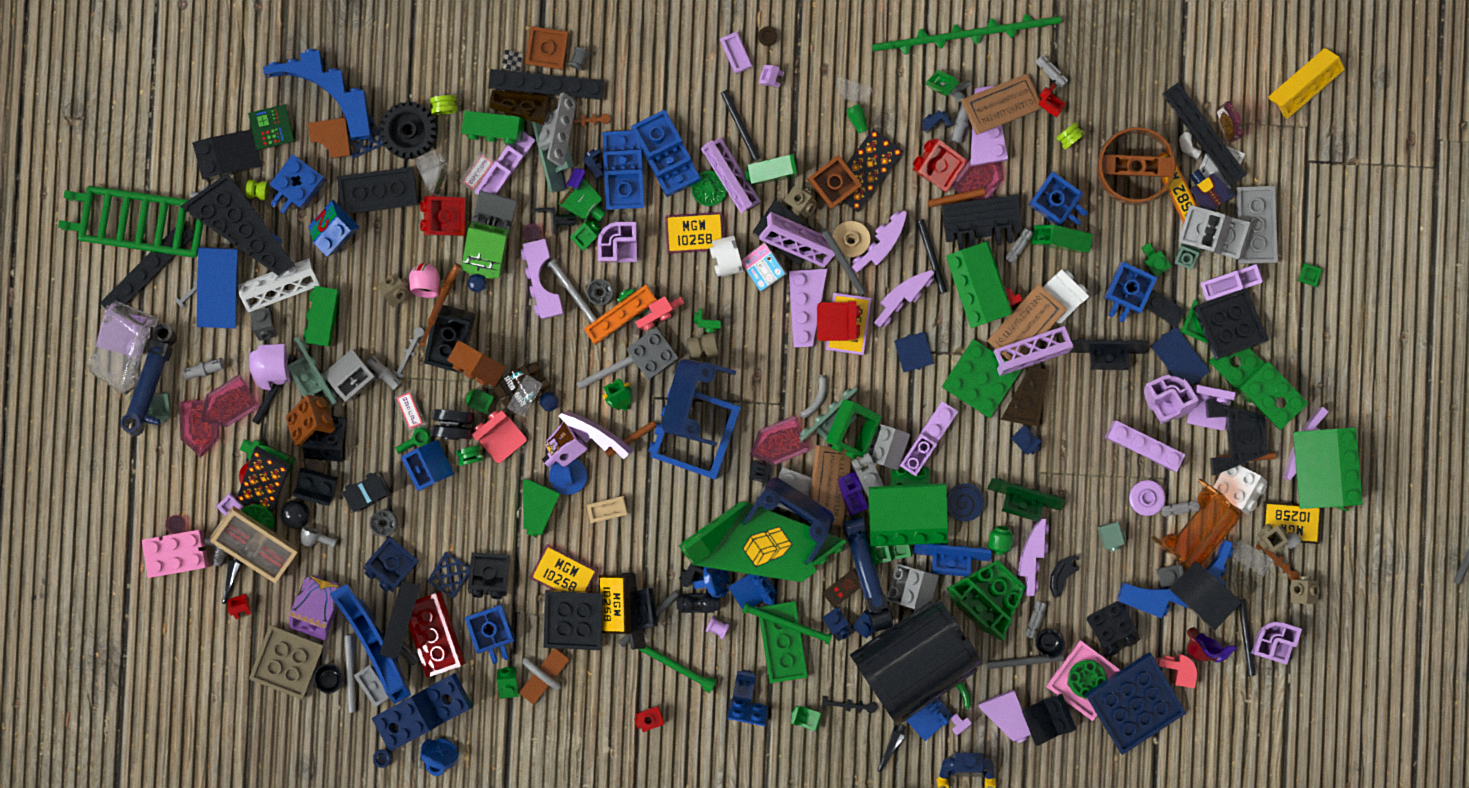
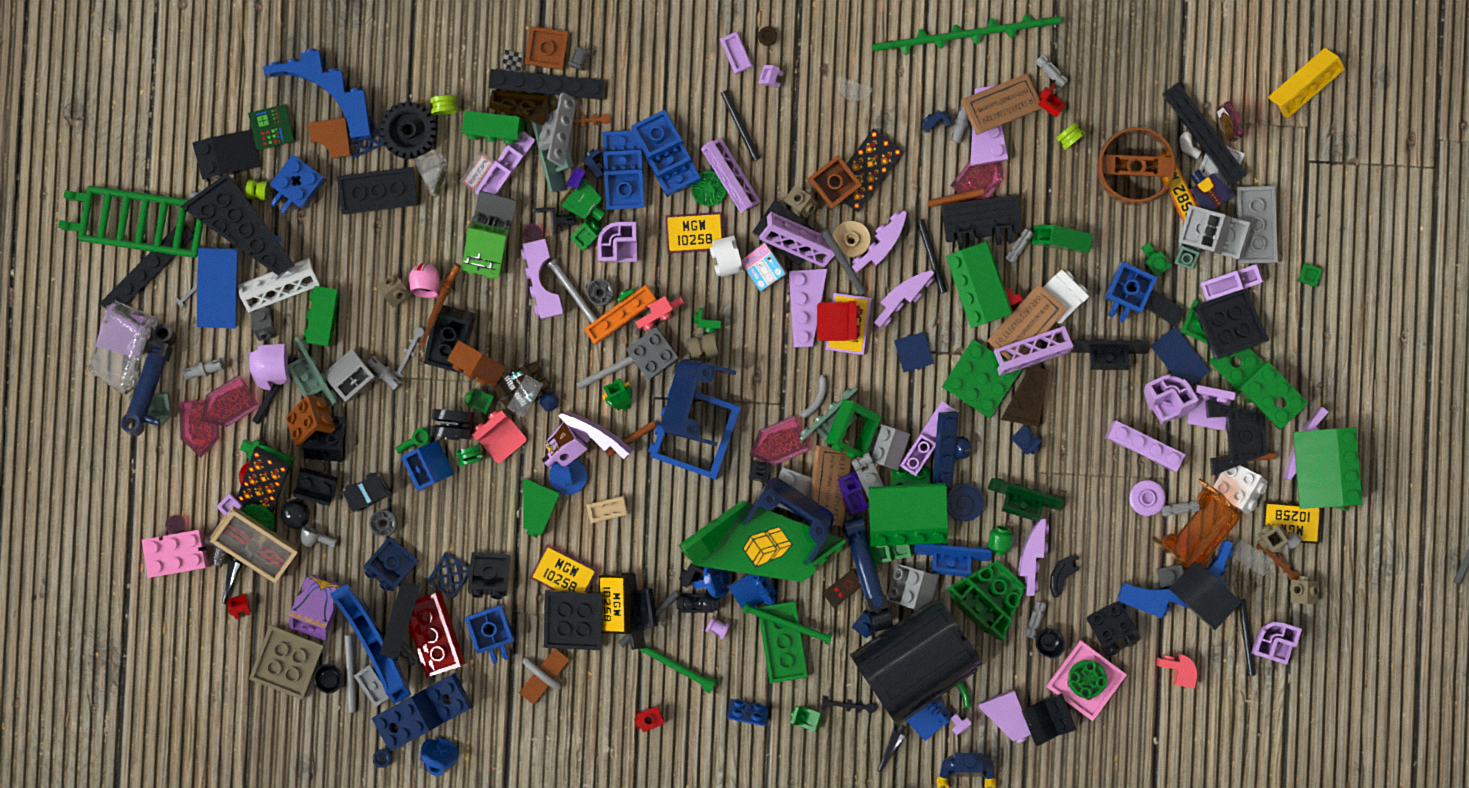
blue slope [308,200,360,257] -> none
tile [394,389,426,432] -> none
red plate [420,196,465,236] -> none
dark blue tile [467,274,487,293] -> none
green bracket [496,667,519,699] -> none
dark blue bracket [732,670,756,702] -> none
slope [744,154,797,186] -> none
dark blue bracket [822,607,854,641] -> none
green cone [846,104,869,134] -> none
red plate [913,138,967,192] -> none
green piece [925,70,971,102] -> none
dark grey bar [987,653,1064,669] -> none
blue hinge [1028,171,1088,226] -> none
dark blue plate [1085,652,1186,755] -> none
sand green brick [1097,522,1126,552] -> none
hair [1187,627,1237,663] -> none
none -> dark blue plate [932,411,971,487]

